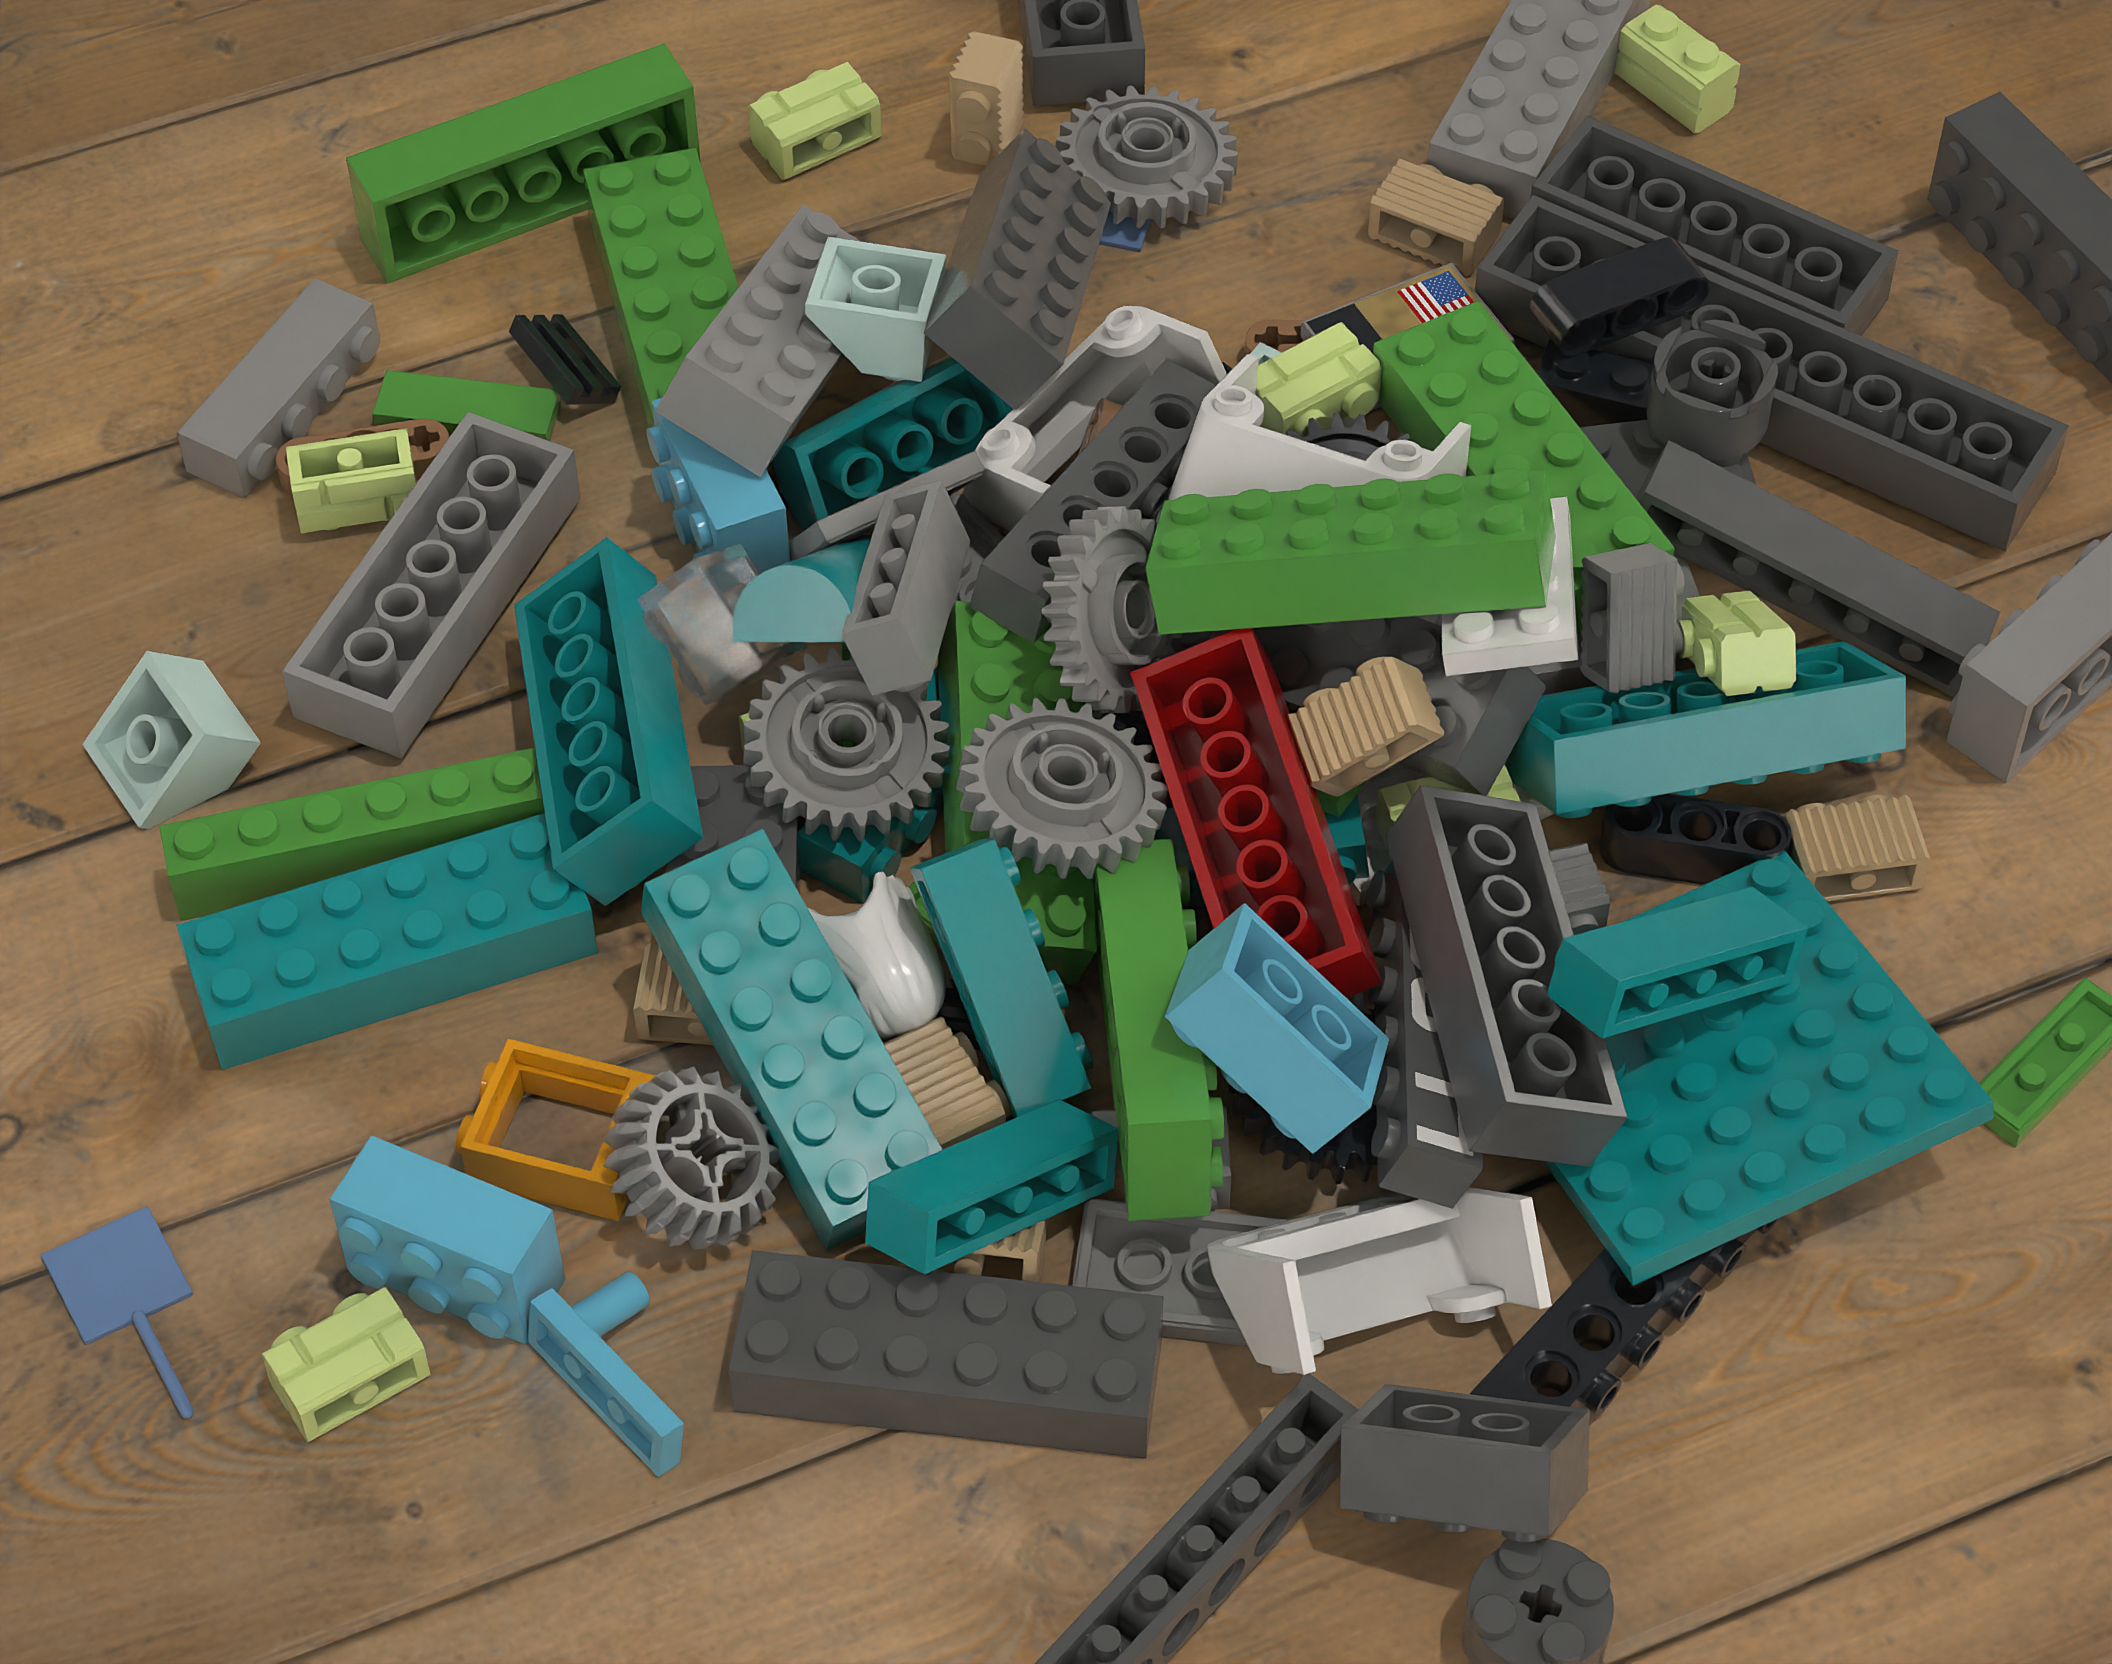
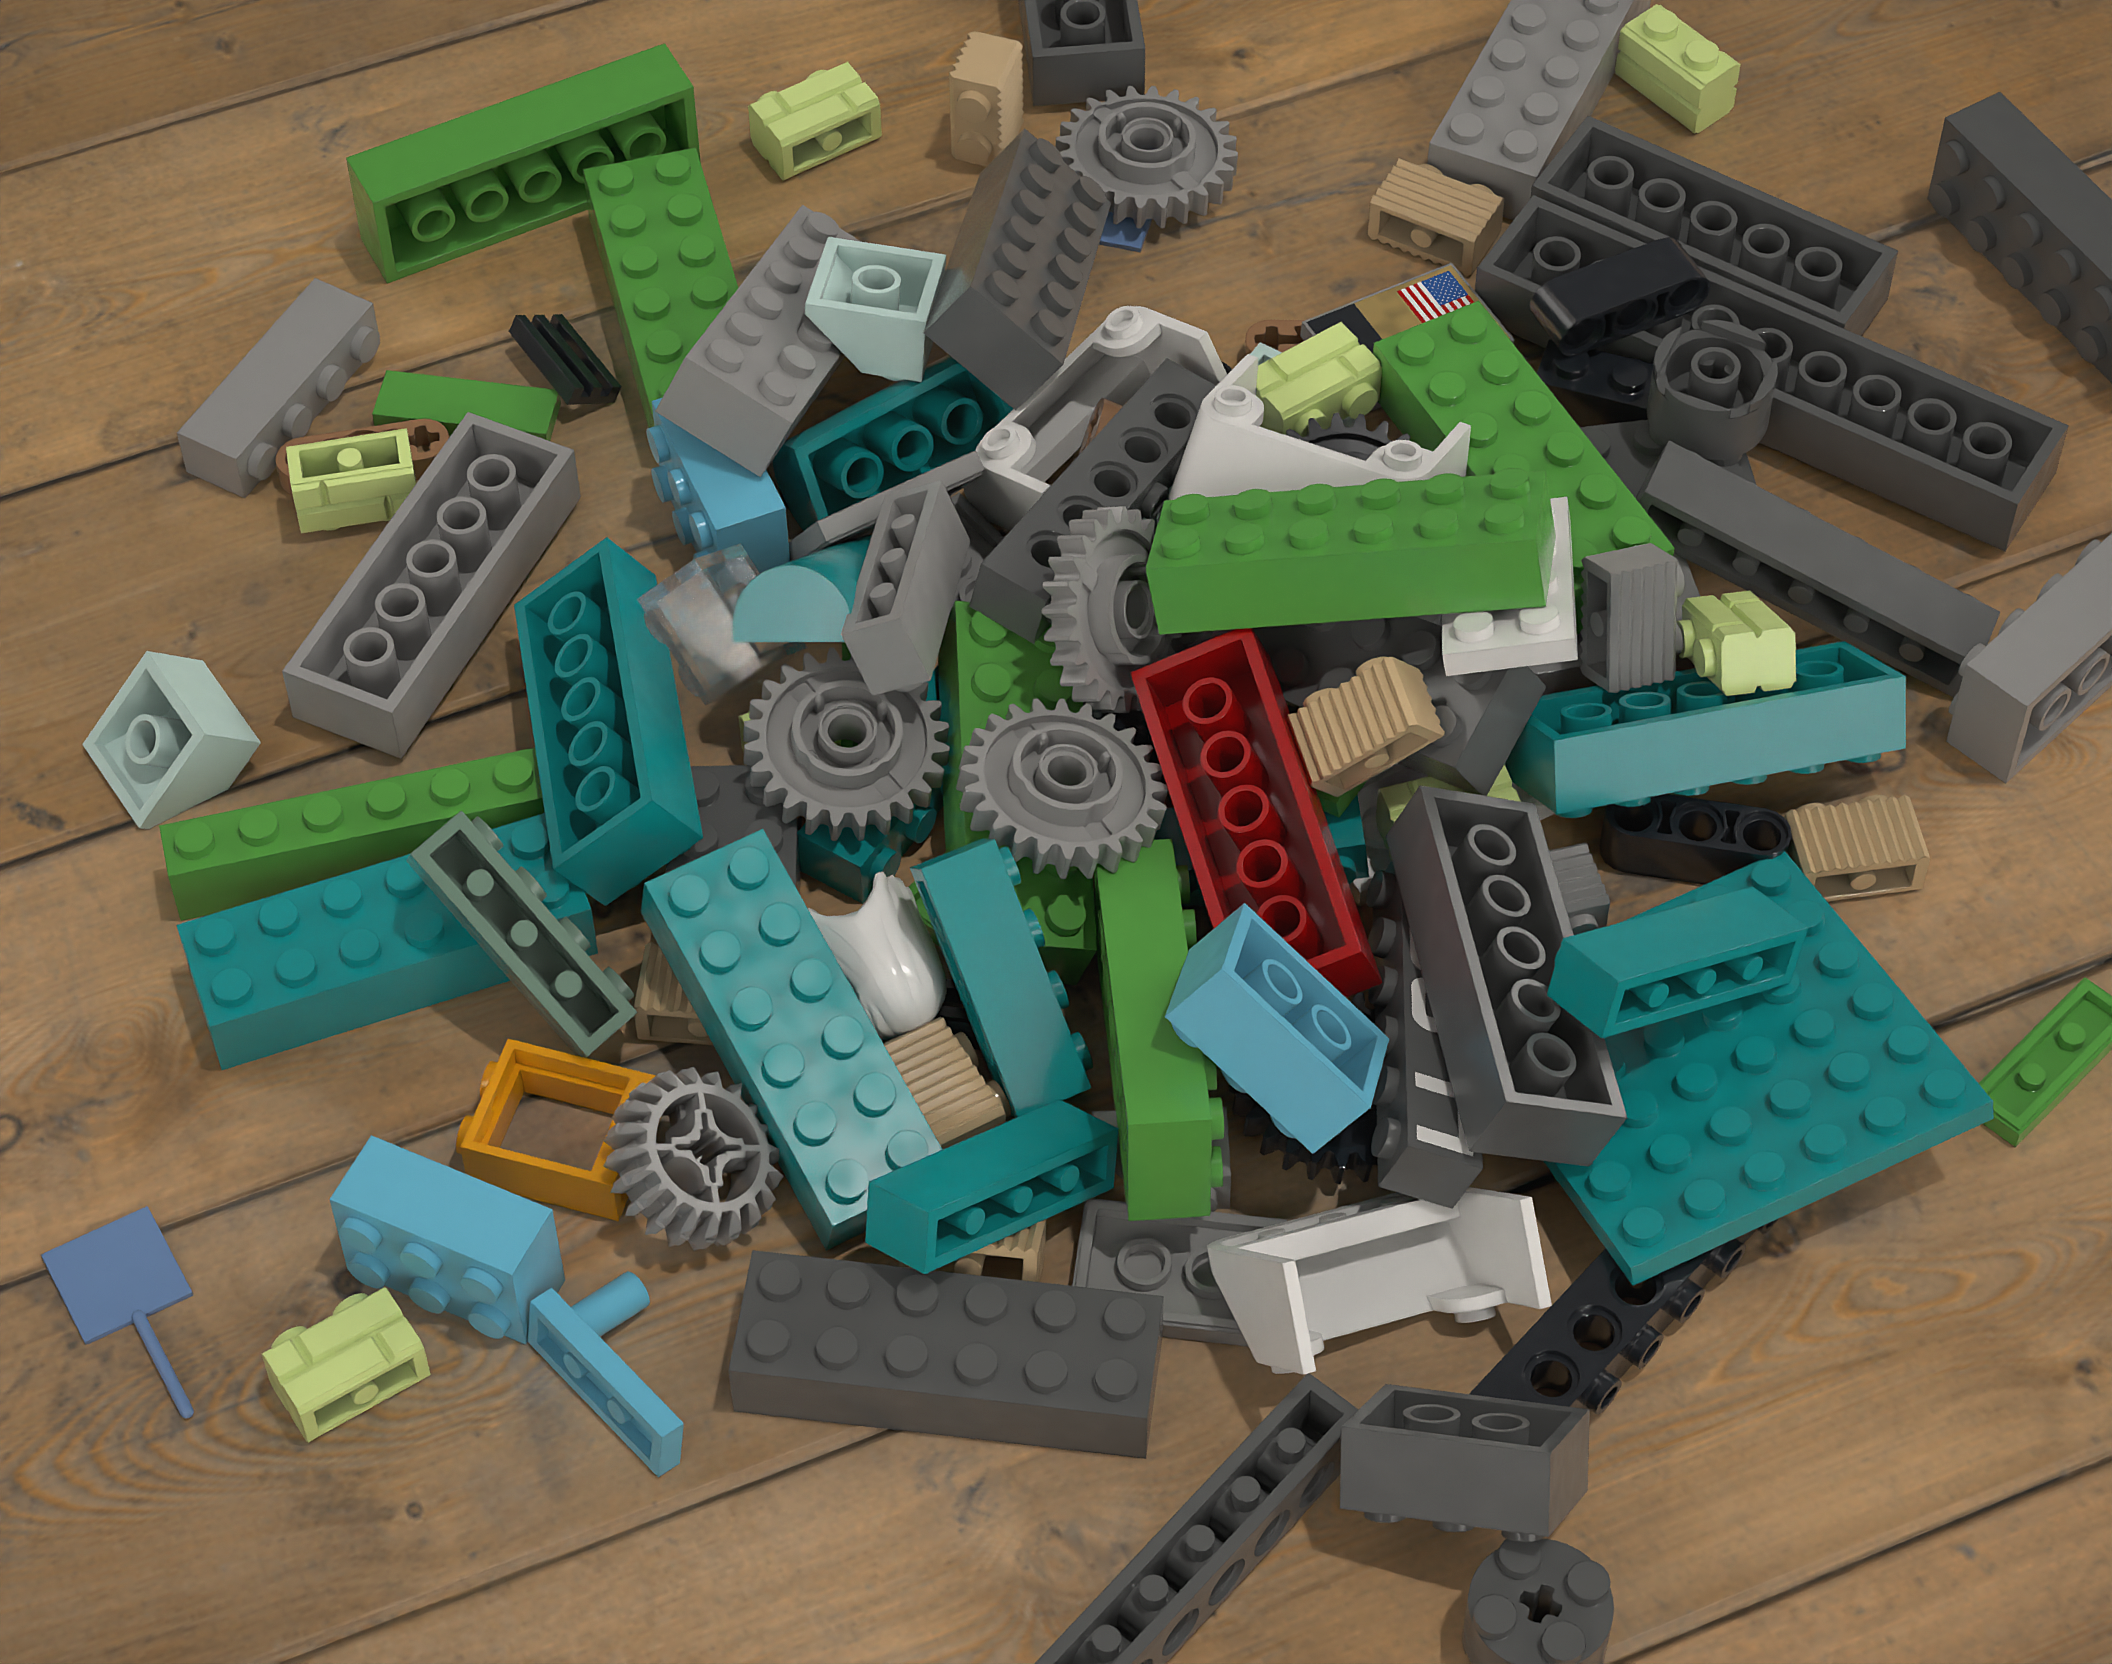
none -> sand green brick [406,810,638,1058]

